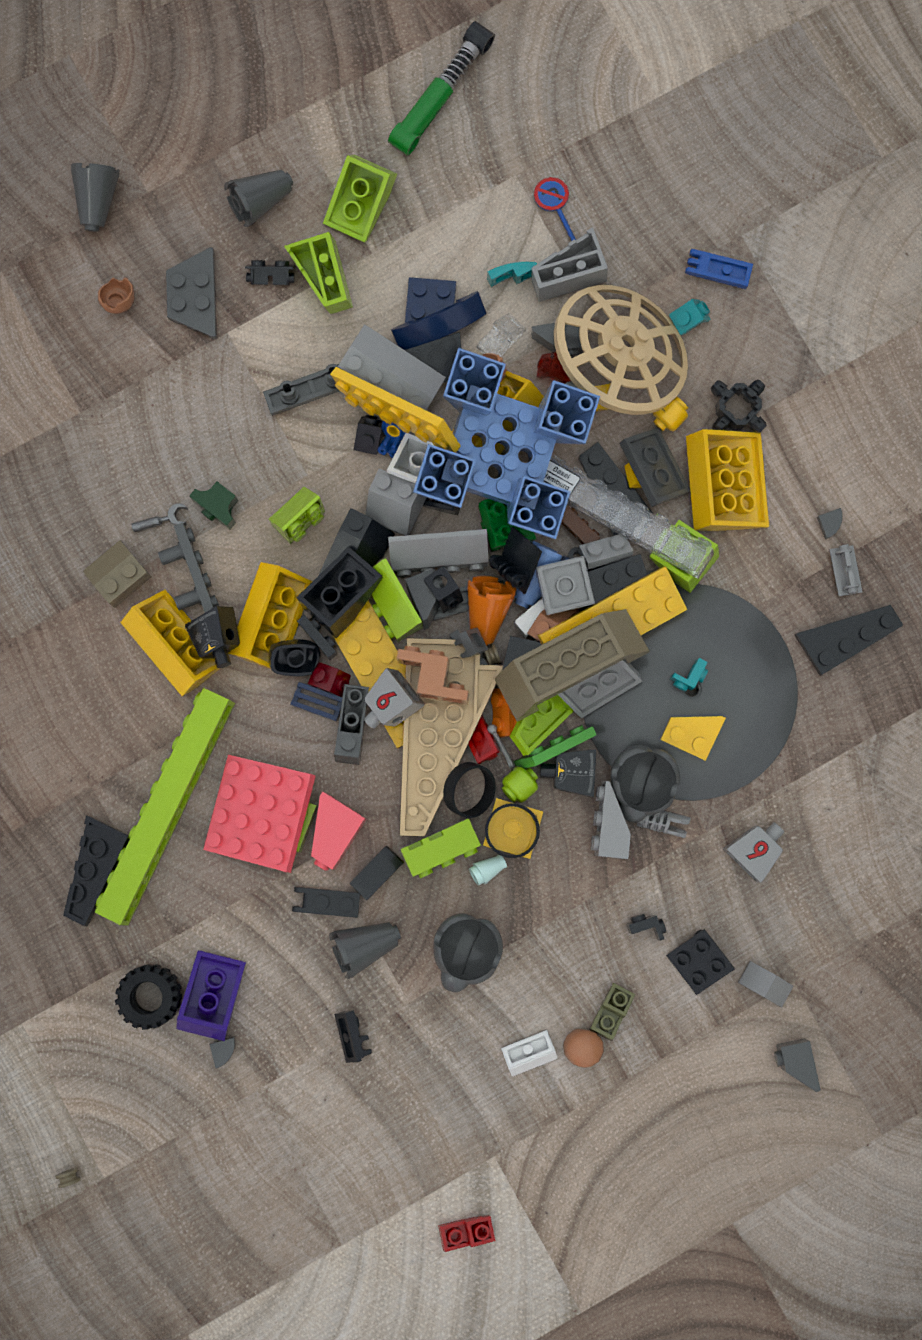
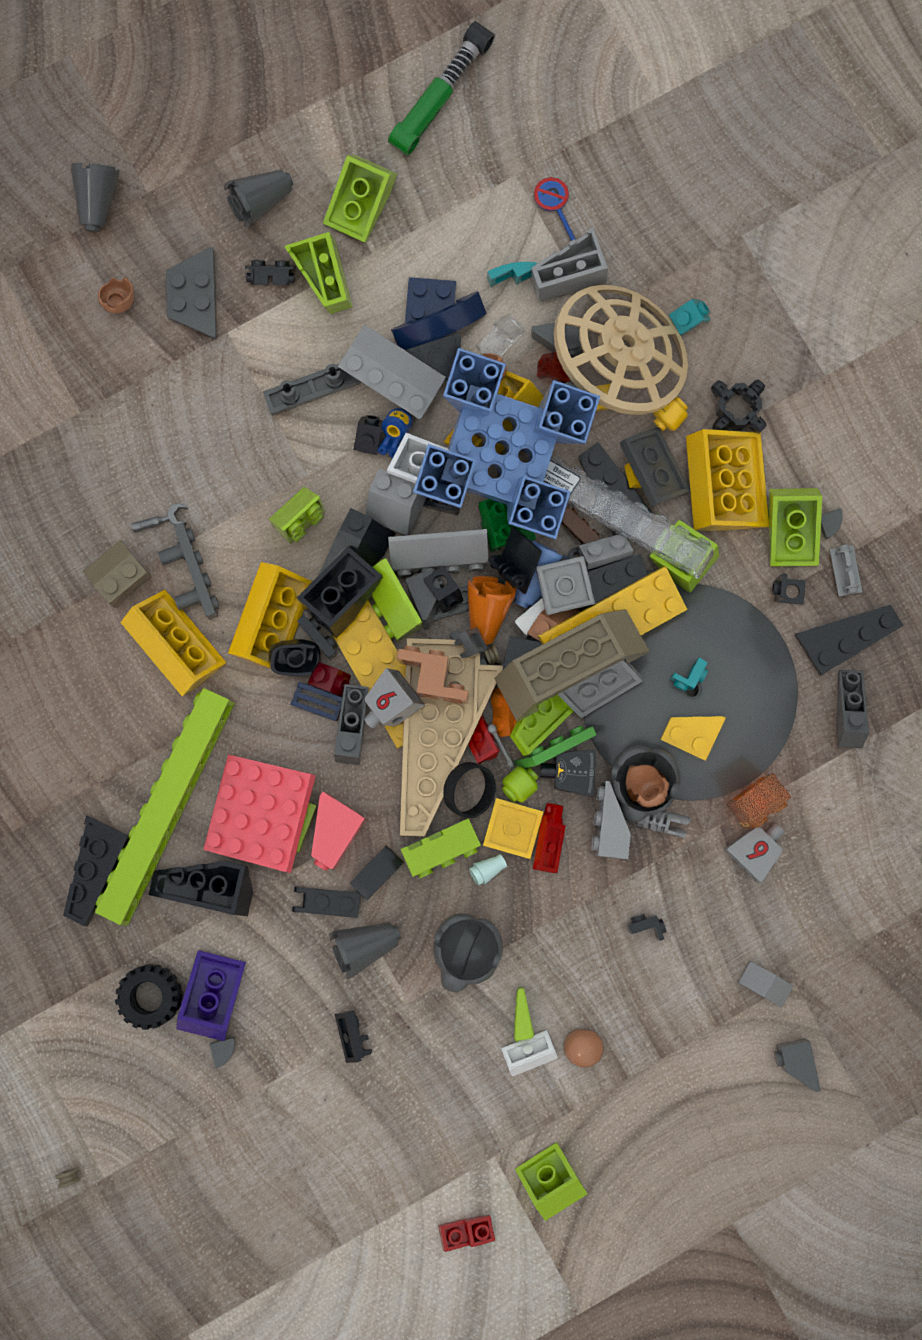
black torso [185,606,240,668] -> none
dark green brick [189,481,239,530] -> none
yellow plate [330,367,461,453] -> none
black tyre [485,803,540,858] -> none
olive slope [589,983,636,1041] -> none
black hinge [666,929,735,995] -> none
blue hinge [685,249,753,289] -> none
none -> black wedge [148,861,253,916]
none -> lime slope [514,986,534,1042]
none -> lime slope [515,1142,588,1221]
none -> red hinge [533,803,566,874]
none -> nougat hair [626,765,669,808]
none -> clear orange brick [726,773,791,828]
none -> lime slope [769,488,822,566]
none -> black bracket [772,573,805,605]
none -> dark grey slope [836,670,869,748]

